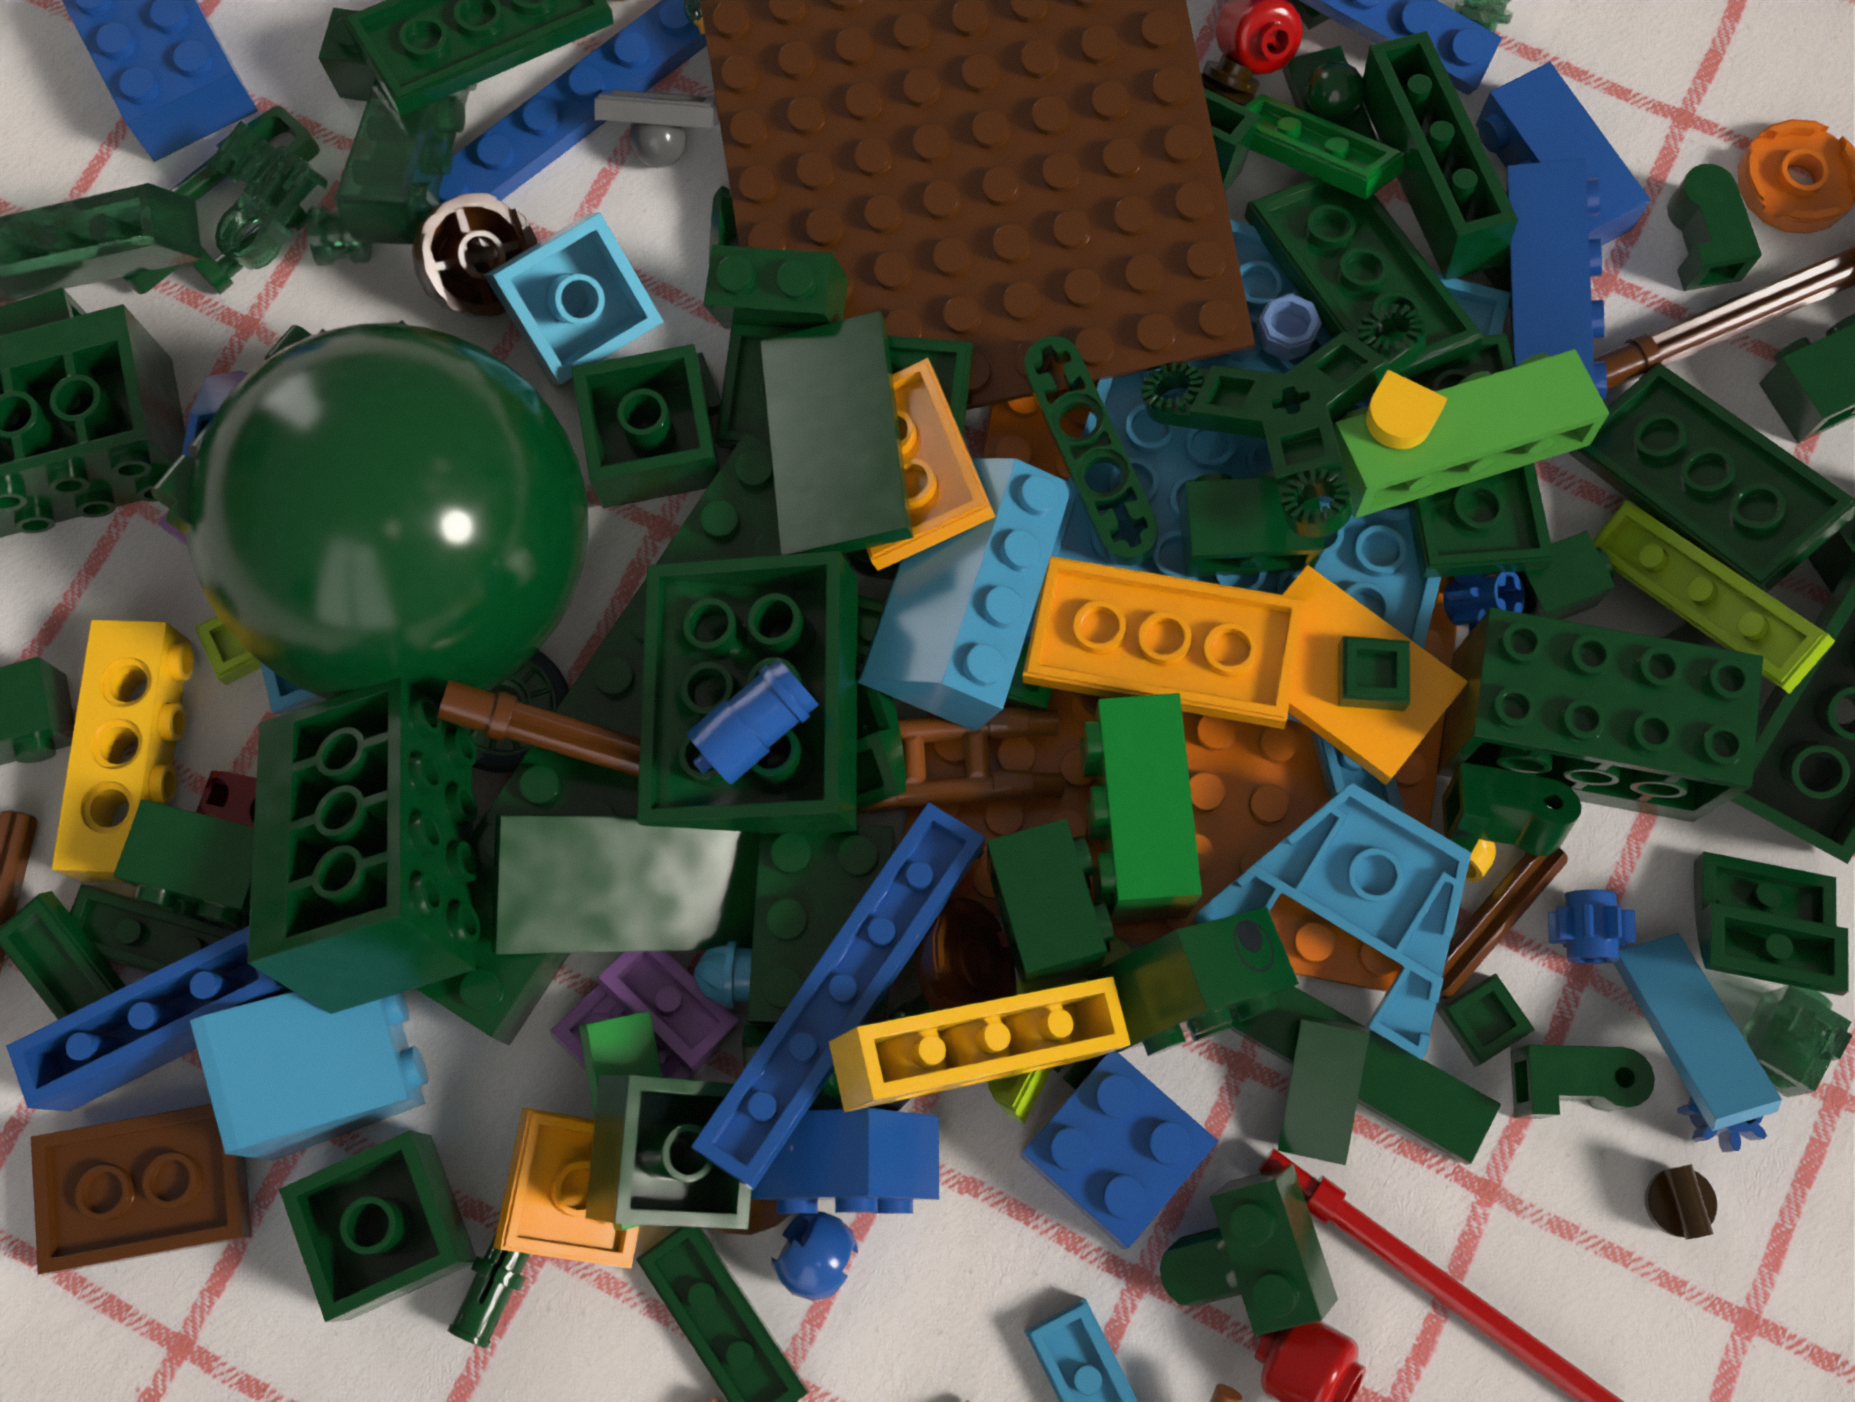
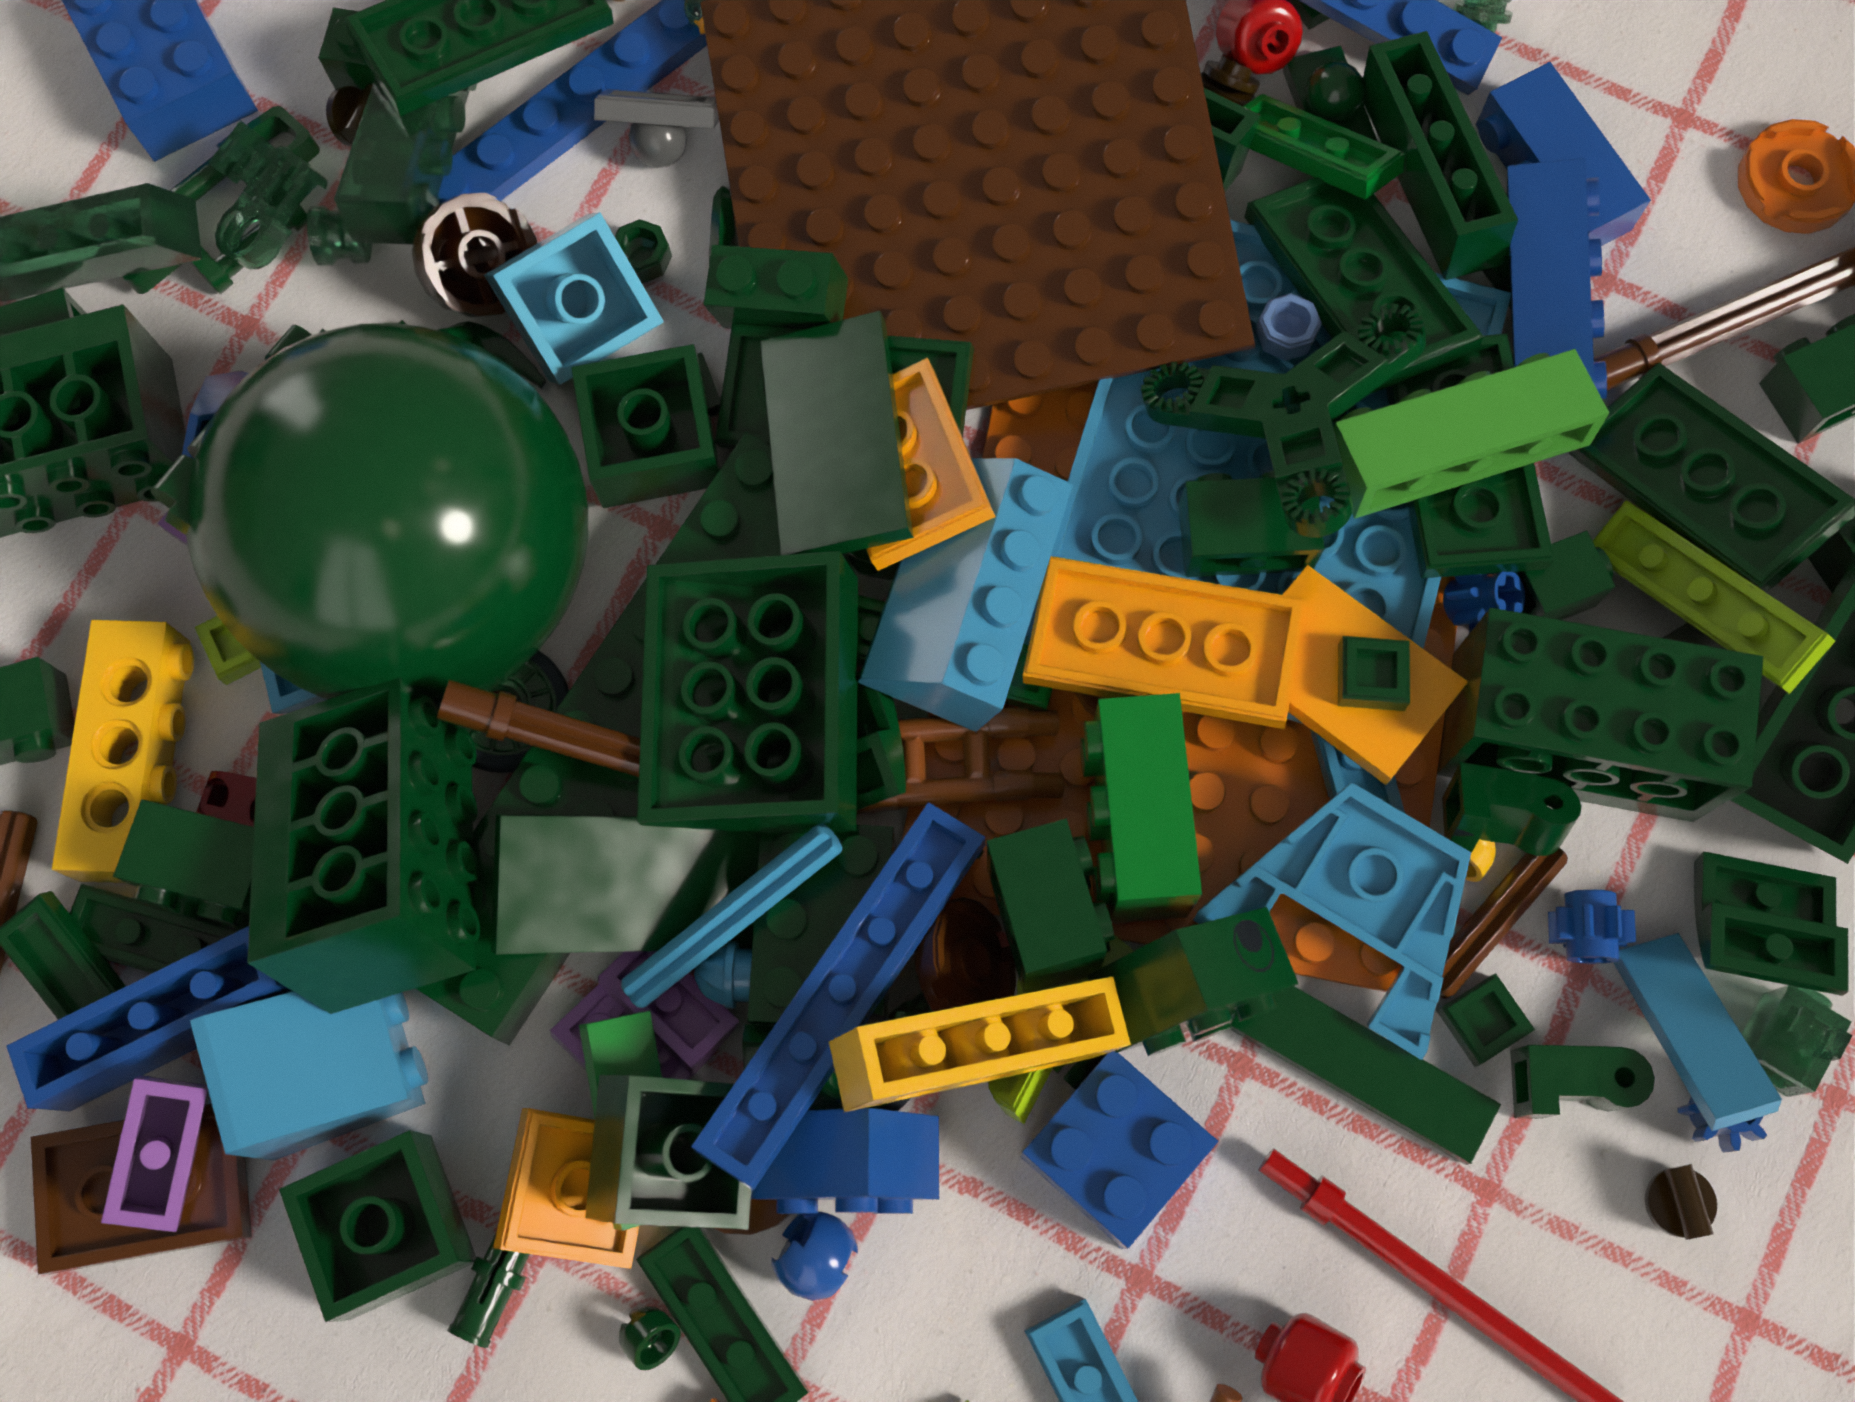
blue piece [686,658,819,785] -> none
dark green beam [1024,336,1158,566] -> none
dark green brick [1159,1164,1338,1336] -> none
dark green tile [1278,1014,1370,1165] -> none
yellow tile [1366,370,1448,449] -> none
dark green leg [1667,164,1762,291] -> none
none -> medium lavender brick [101,1075,209,1232]
none -> dark brown plate [326,84,387,147]
none -> dark green bar [437,321,546,389]
none -> dark green tile [614,219,672,284]
none -> dark green hinge [619,1306,681,1370]
none -> dark azure axle [621,823,842,1008]

